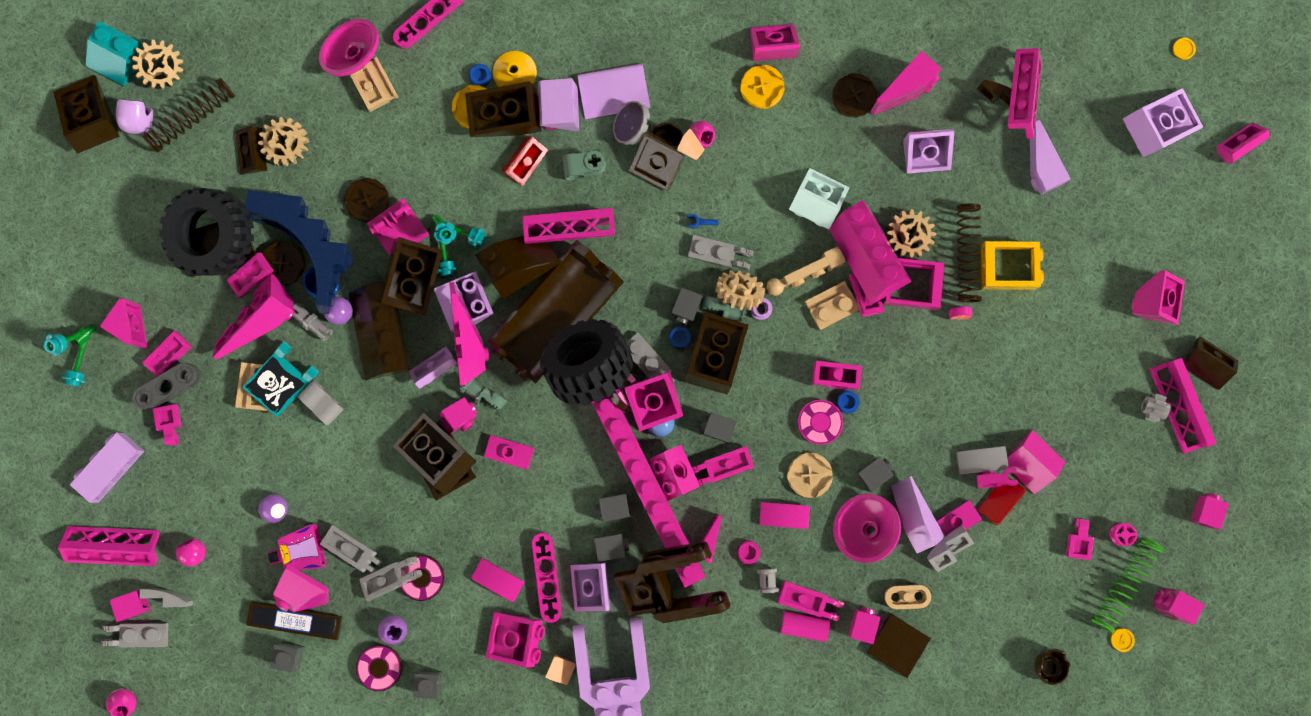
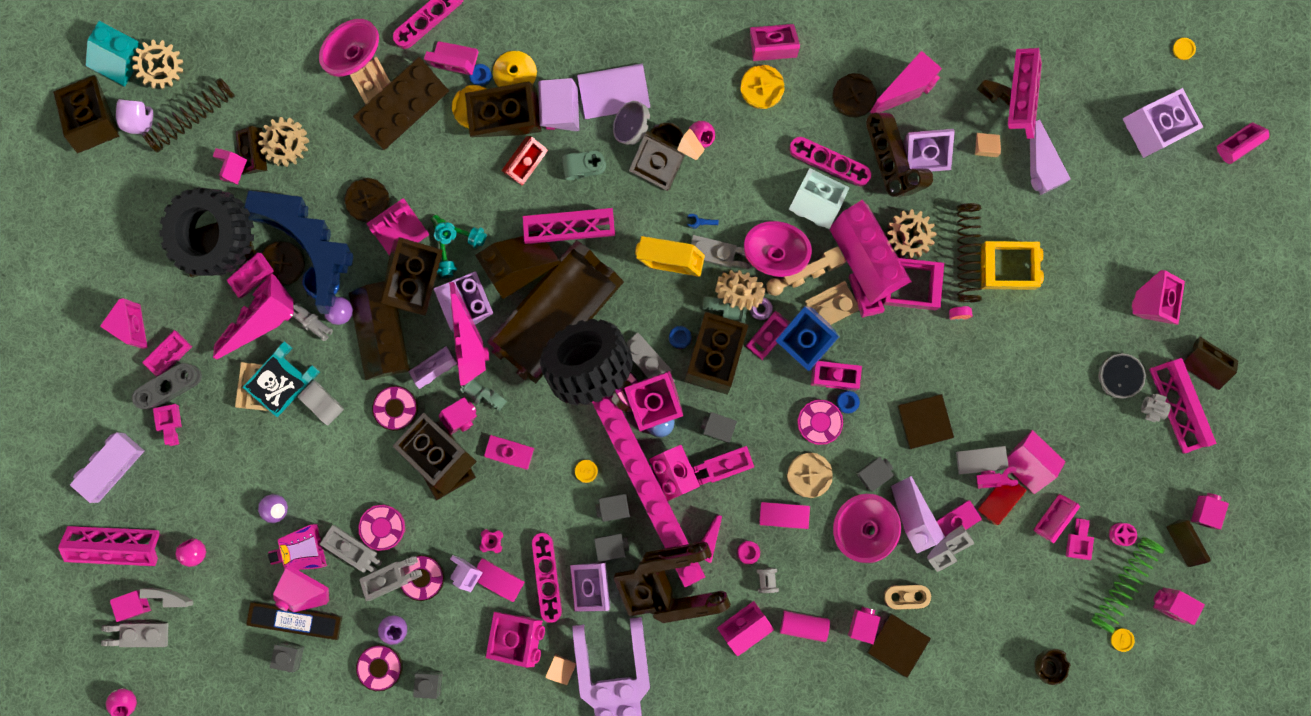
plant [42,324,97,387] -> none
dark grey brick [671,288,703,325] -> none
dark pink hinge [777,580,844,621] -> none
none -> dark pink panel [213,148,247,185]
none -> dark brown plate [352,56,449,150]
none -> tile [359,505,405,551]
none -> tile [372,386,418,431]
none -> dark pink panel [424,41,479,75]
none -> lavender panel [450,555,483,592]
none -> dark pink plate [480,529,503,553]
none -> yellow piece [575,460,598,483]
none -> yellow window [635,236,705,277]
none -> dark pink panel [717,601,774,656]
none -> dark pink dish [744,221,812,277]
none -> dark pink slope [745,311,790,360]
none -> blue slope [775,306,840,371]
none -> dark pink beam [789,137,871,186]
none -> dark brown beam [866,113,933,197]
none -> dark brown tile [897,394,954,449]
none -> light nougat slope [975,133,1001,157]
none -> dark pink plate [1033,494,1080,543]
none -> black tile [1098,353,1146,399]
none -> dark brown slope [1166,519,1211,567]

